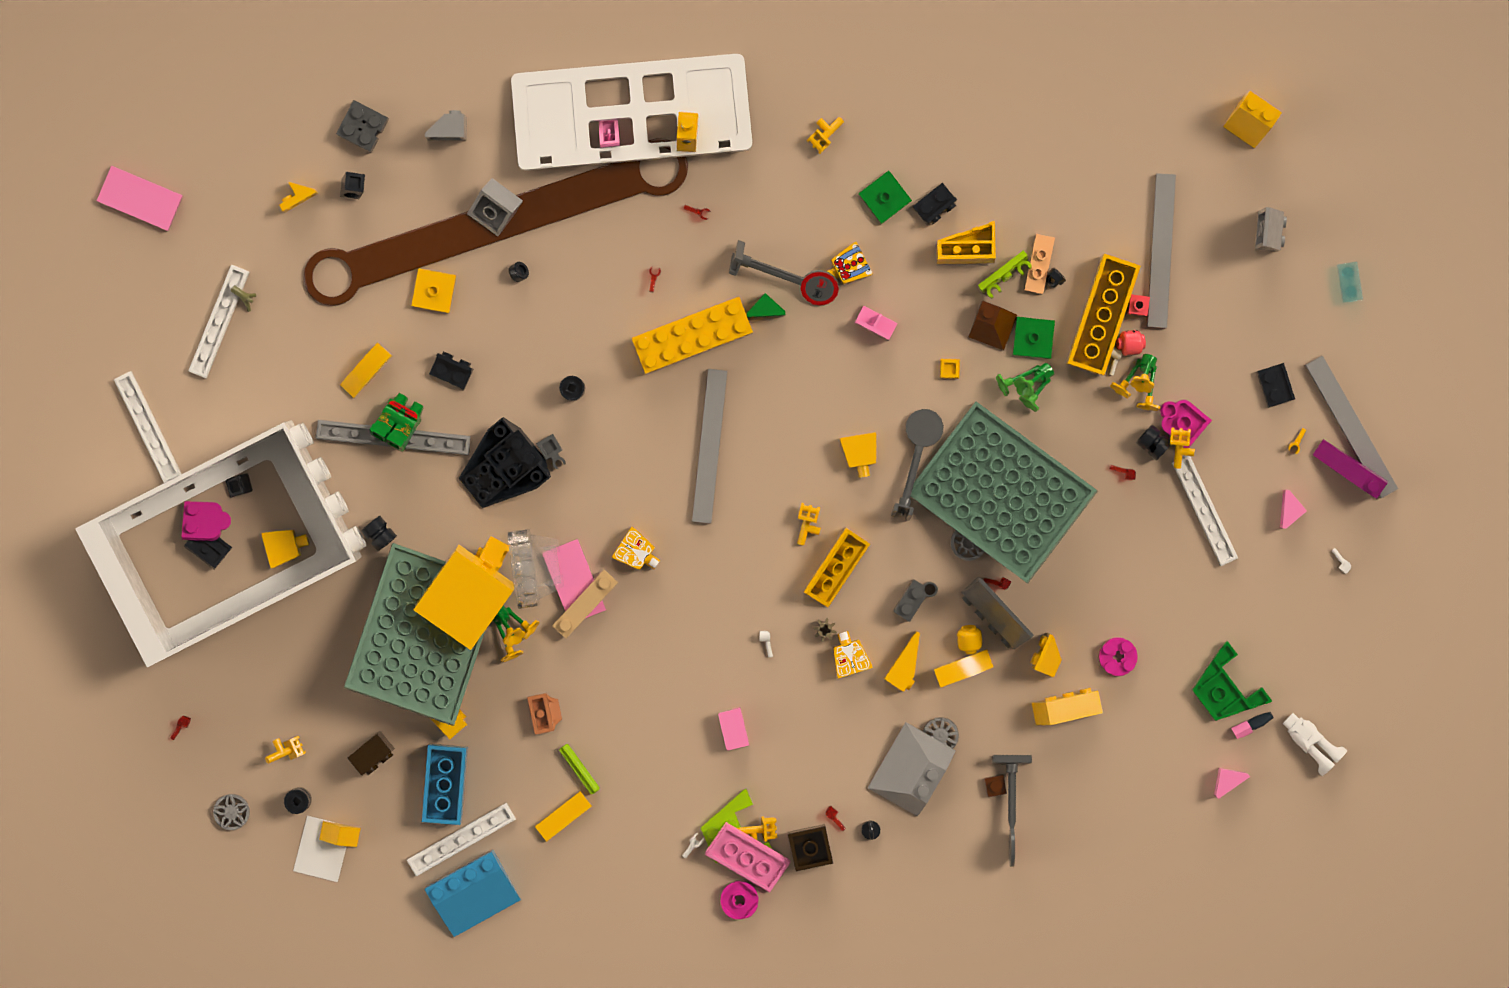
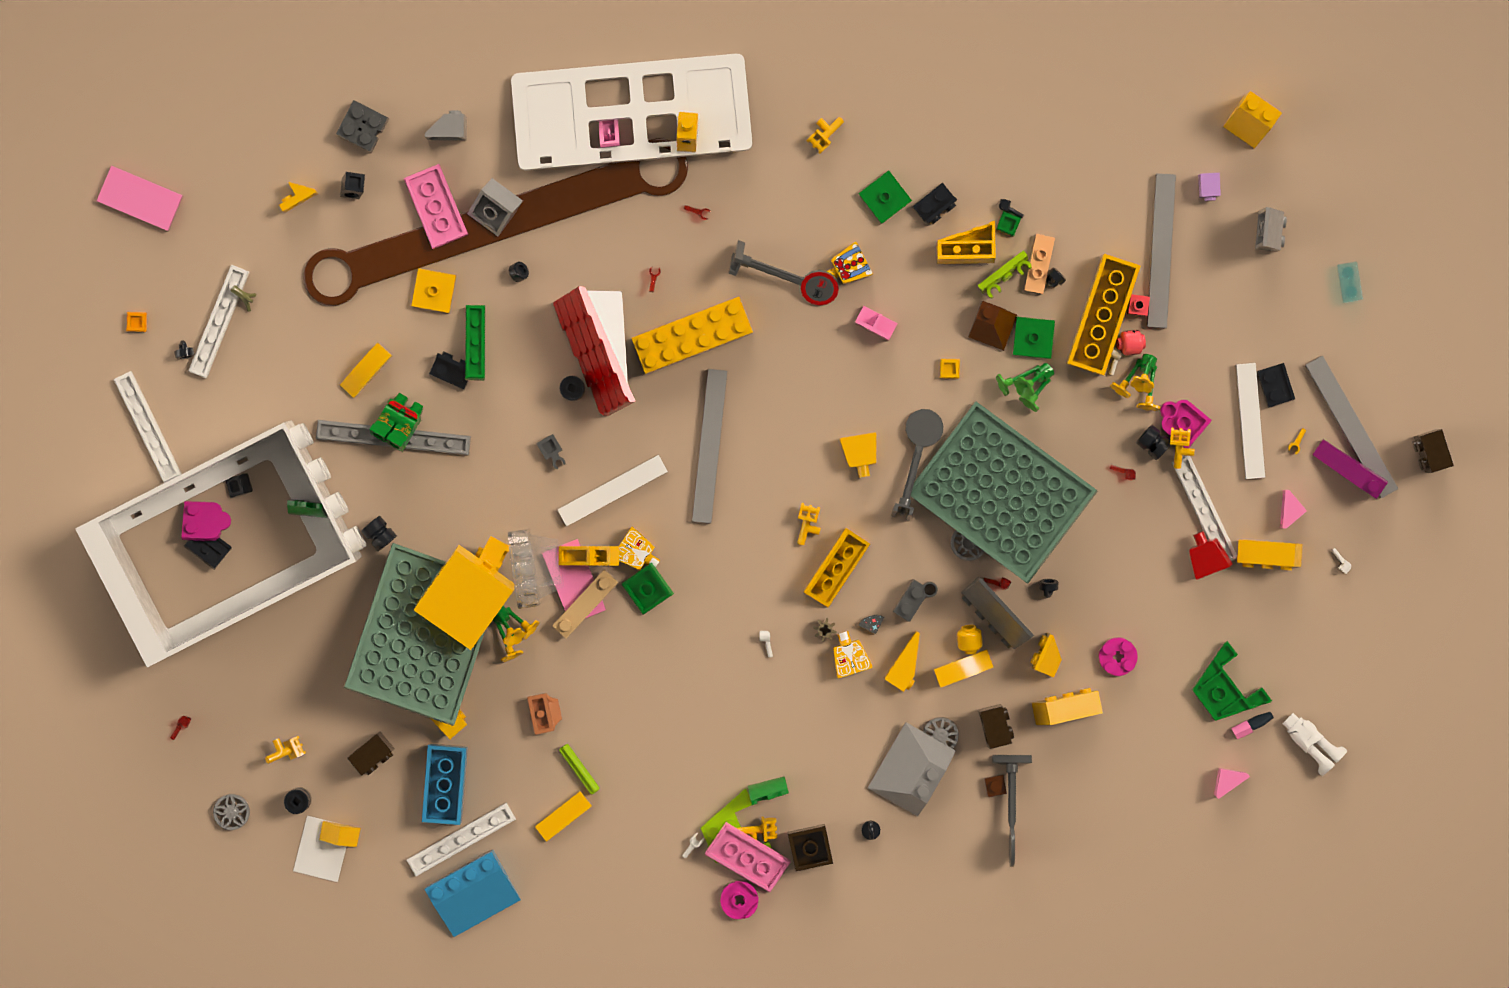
yellow torso [261,530,309,568] -> none
black wedge [459,417,551,508] -> none
bright pink panel [718,707,749,750] -> none
green slope [747,293,786,318] -> none
clear red hand [825,806,846,831] -> none
none -> light orange tile [126,312,147,332]
none -> black tile [174,340,194,360]
none -> green slope [287,499,328,518]
none -> bright pink tile [404,164,468,249]
none -> green tile [465,305,485,381]
none -> red piece [553,286,636,416]
none -> white tile [558,455,668,526]
none -> yellow slope [559,546,619,566]
none -> green plate [621,563,674,615]
none -> green slope [748,776,789,805]
none -> dark grey tile [859,615,884,634]
none -> dark brown brick [978,704,1014,749]
none -> green tile [996,211,1021,237]
none -> black hand [999,199,1024,219]
none -> black tile [1039,579,1059,598]
none -> red torso [1189,531,1233,580]
none -> lavender brick [1198,173,1221,201]
none -> white tile [1236,363,1265,479]
none -> yellow wedge [1237,540,1303,570]
none -> dark brown brick [1412,429,1454,473]

